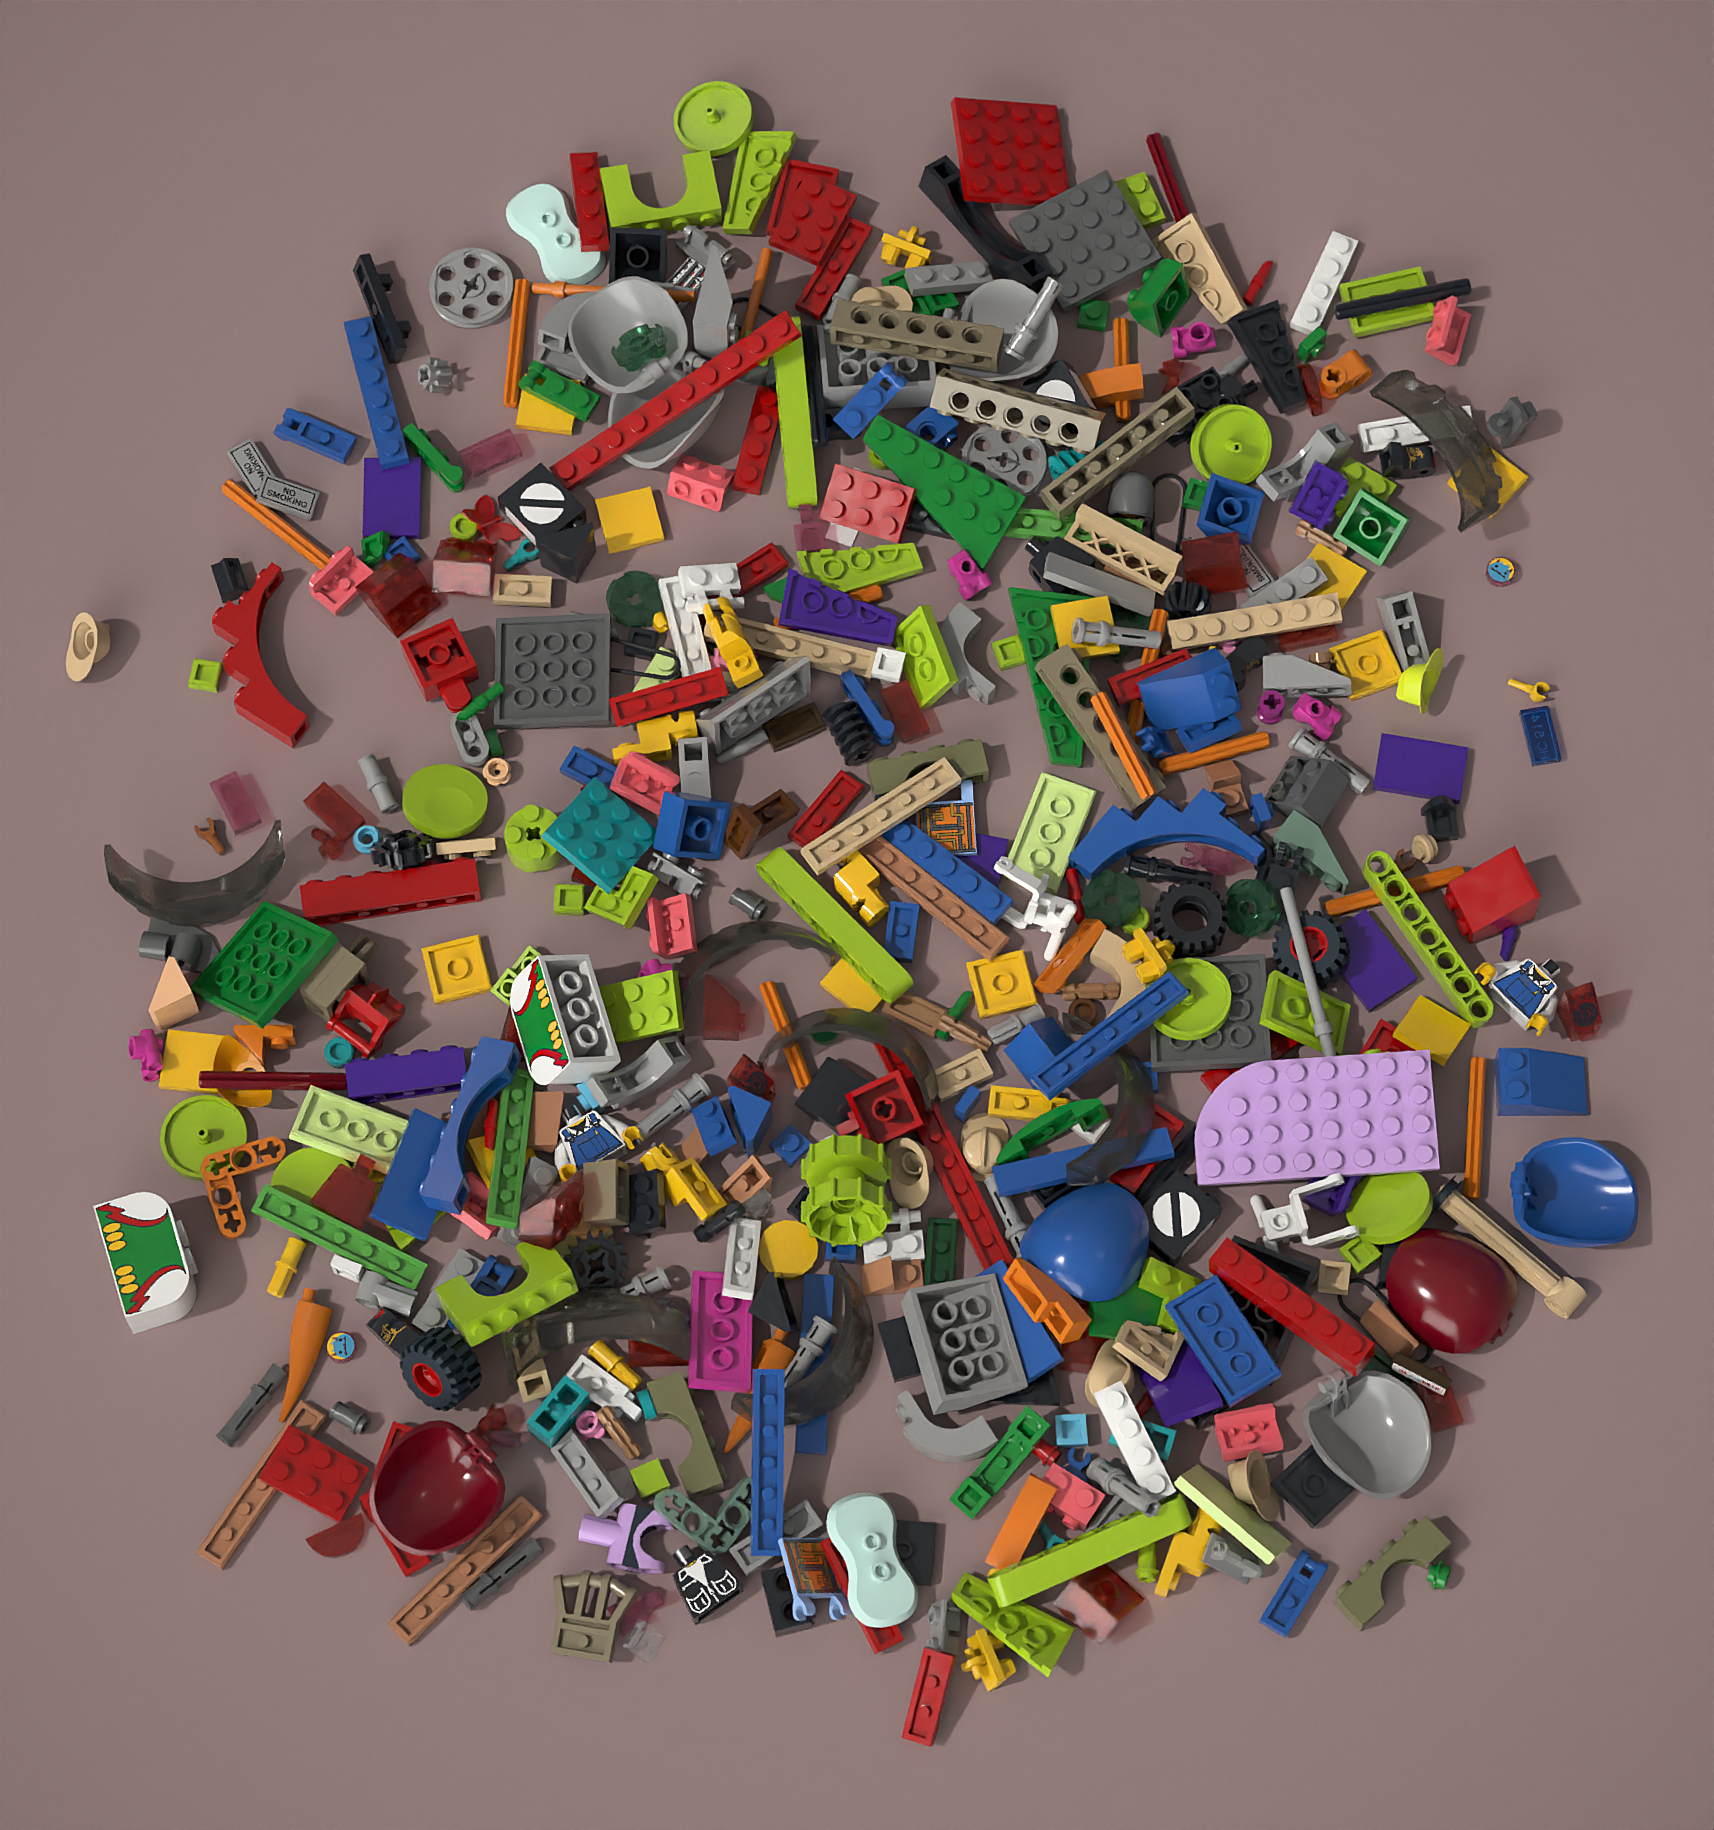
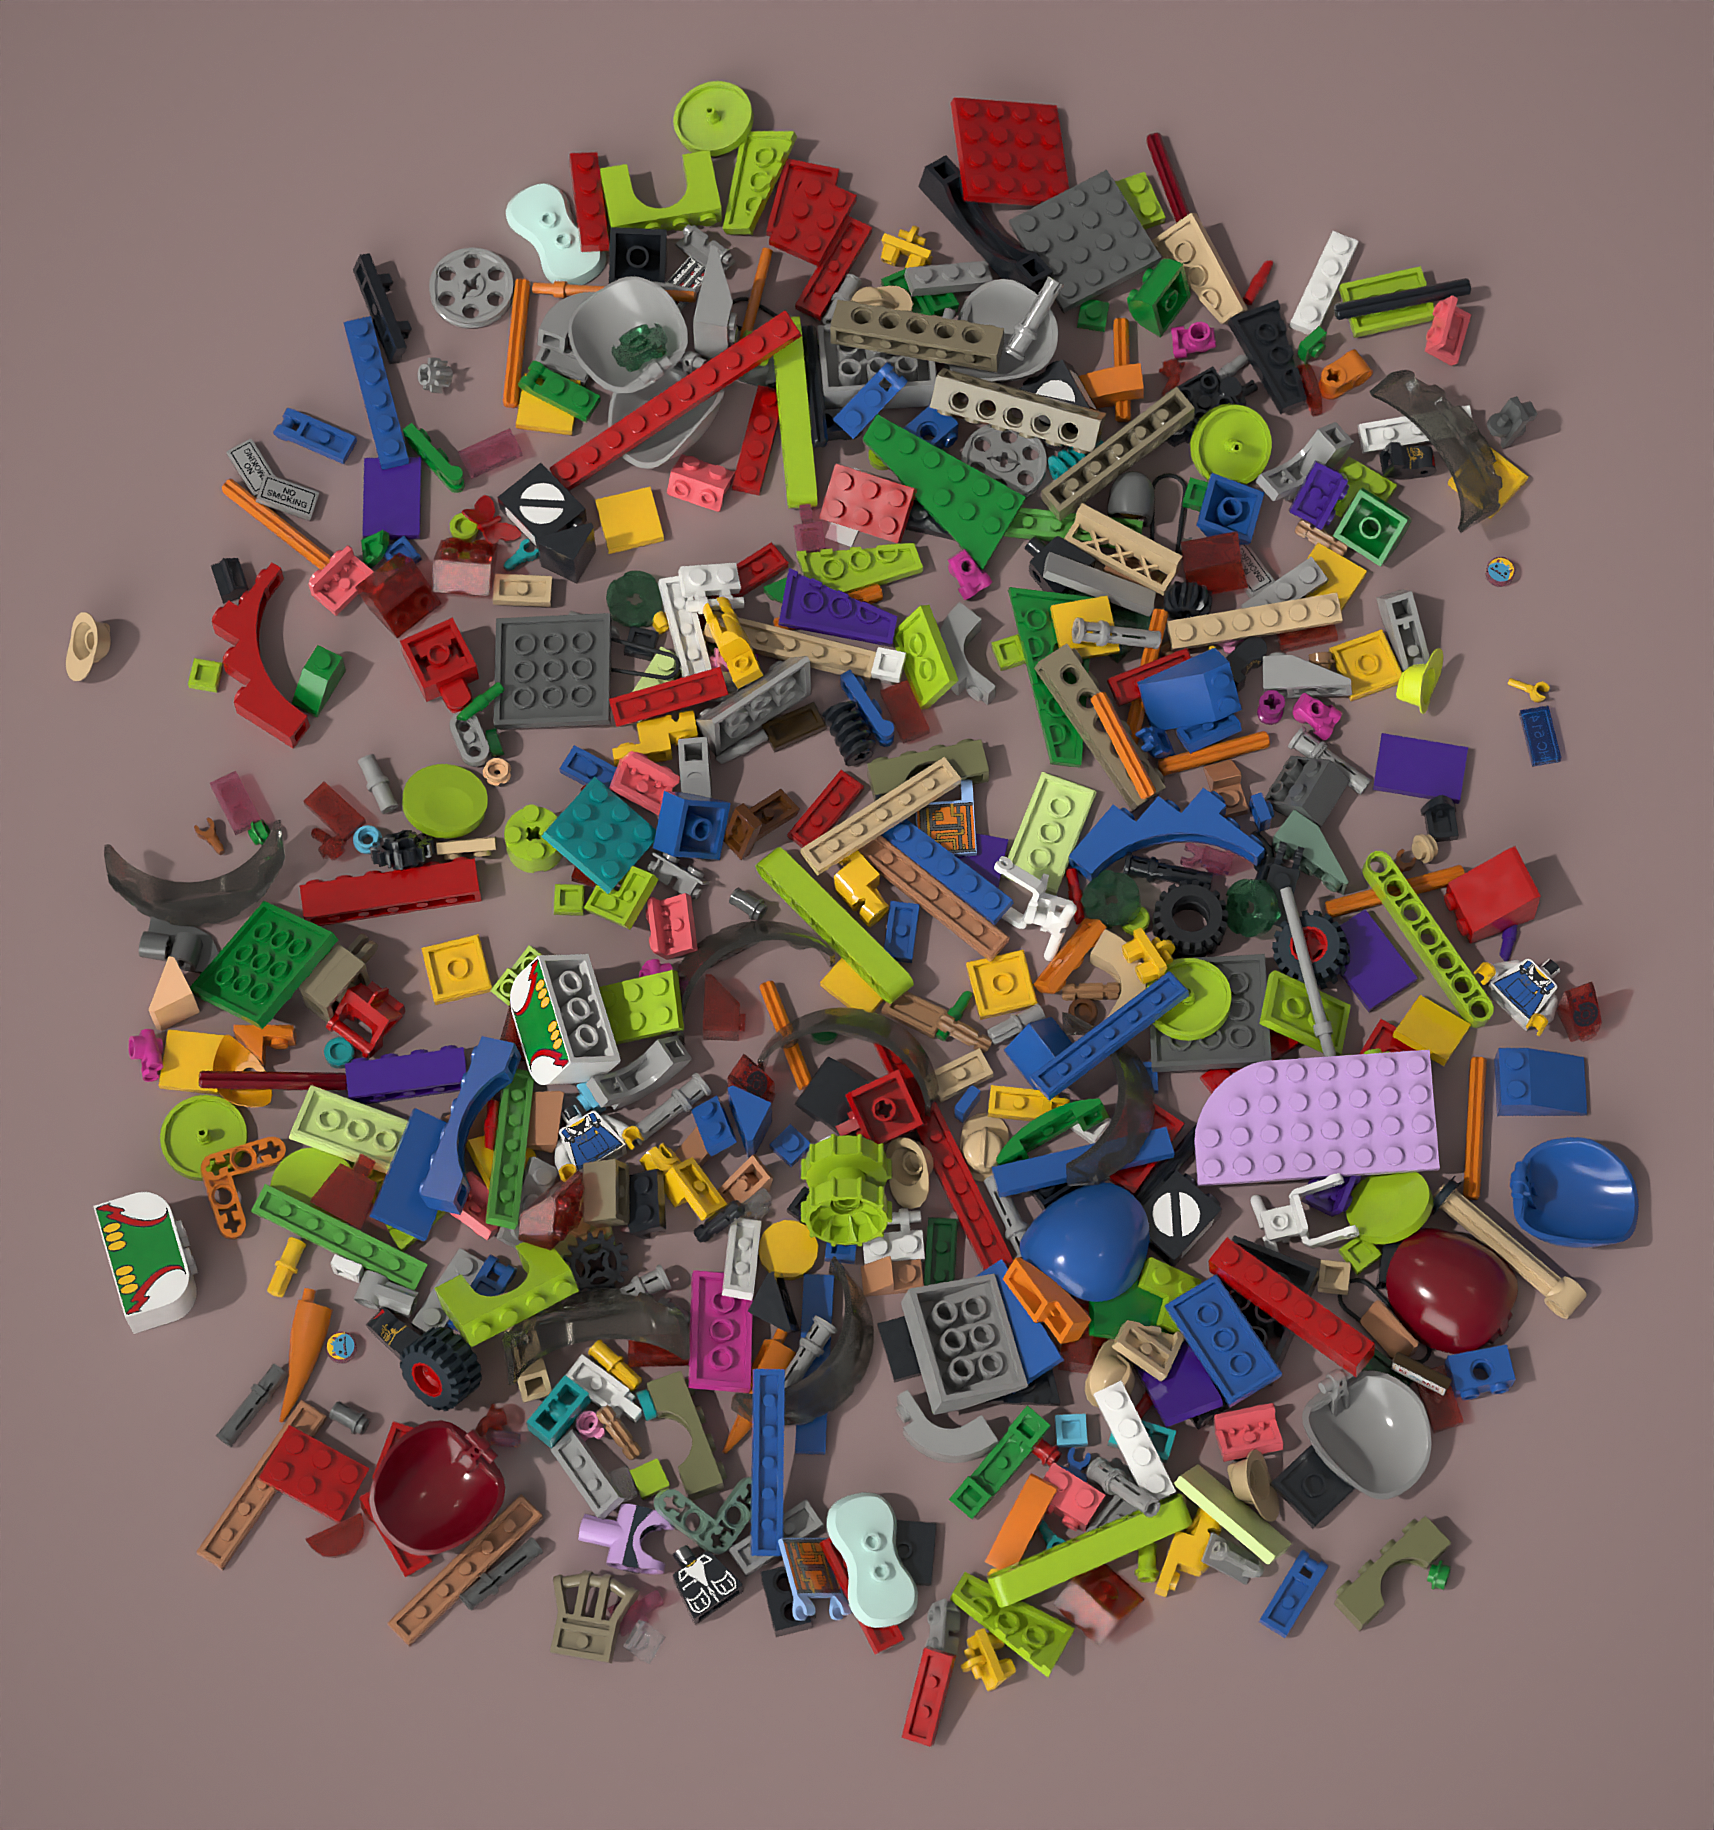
none -> green plate [248,819,274,847]
none -> green slope [292,645,346,718]
none -> blue brick [1444,1344,1516,1400]

